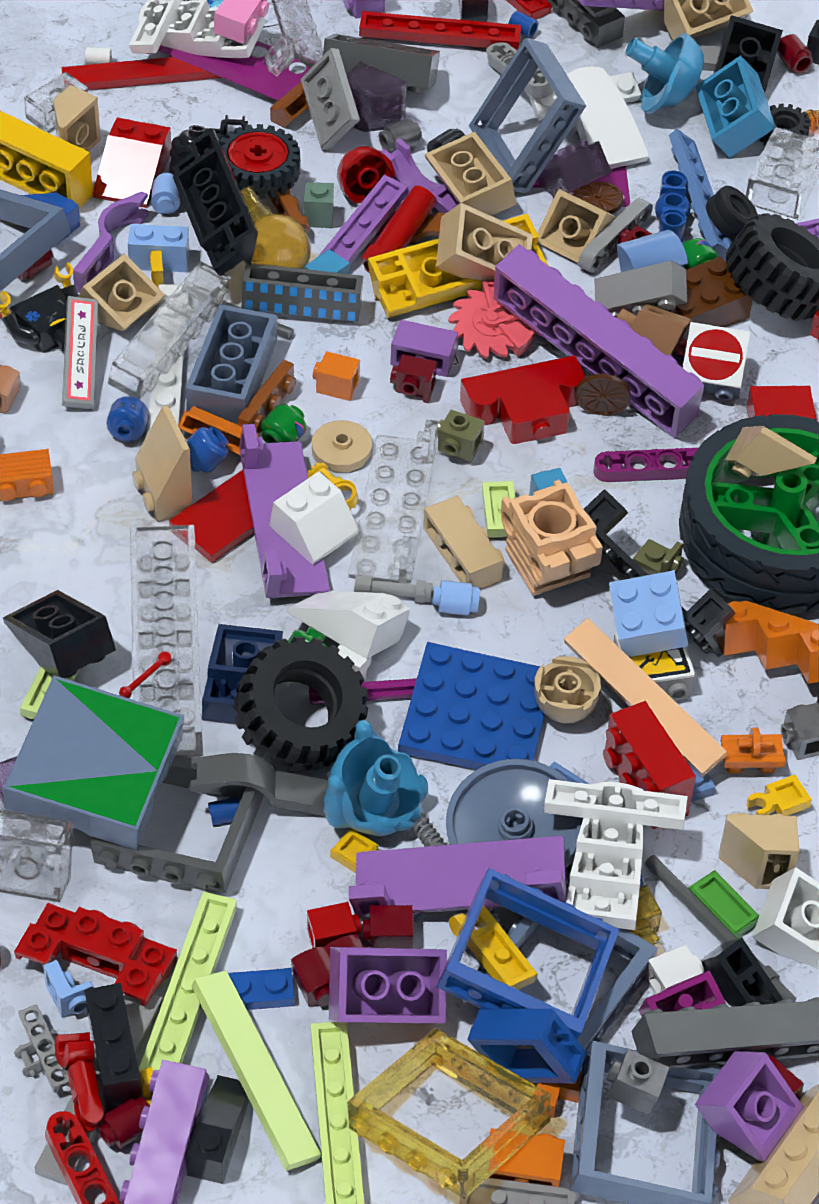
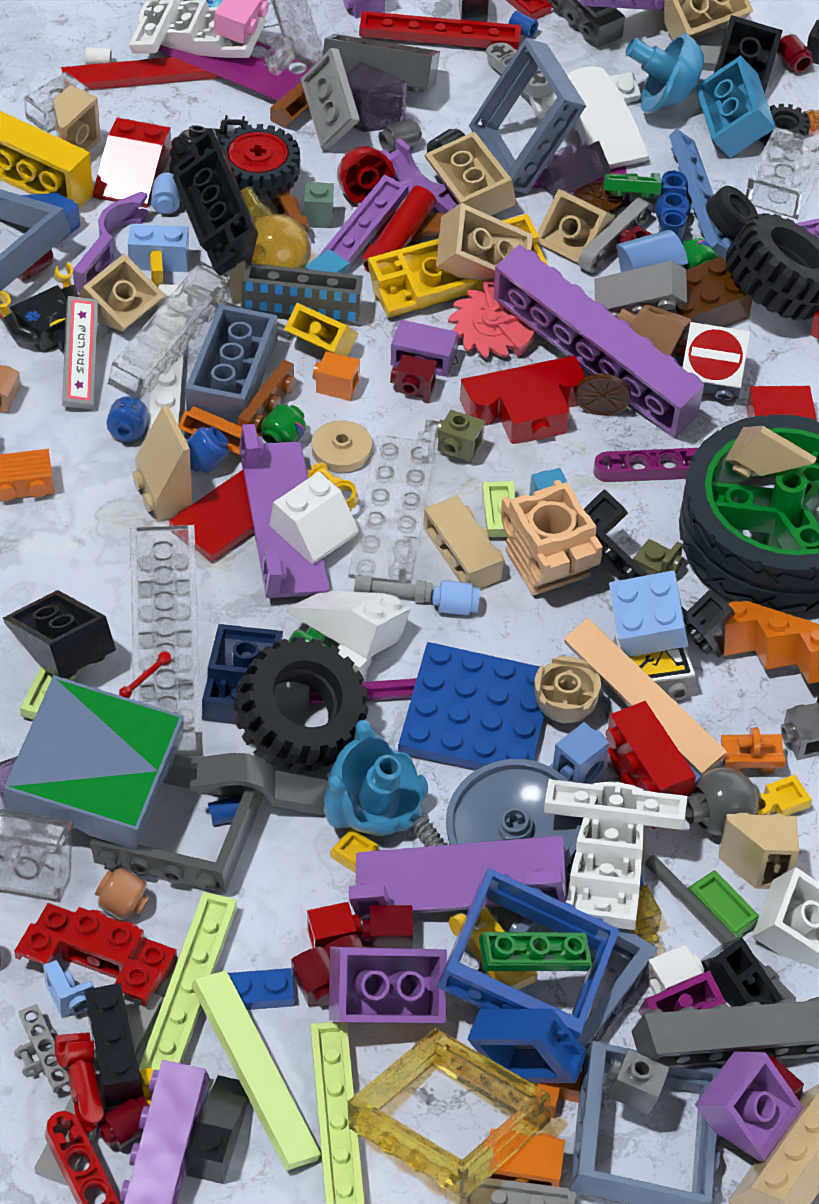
none -> nougat head [95,868,149,920]
none -> yellow brick [284,303,359,356]
none -> green tile [479,932,592,971]
none -> medium blue brick [553,722,609,785]
none -> green wing [603,173,662,198]
none -> dark grey brick [685,767,761,836]

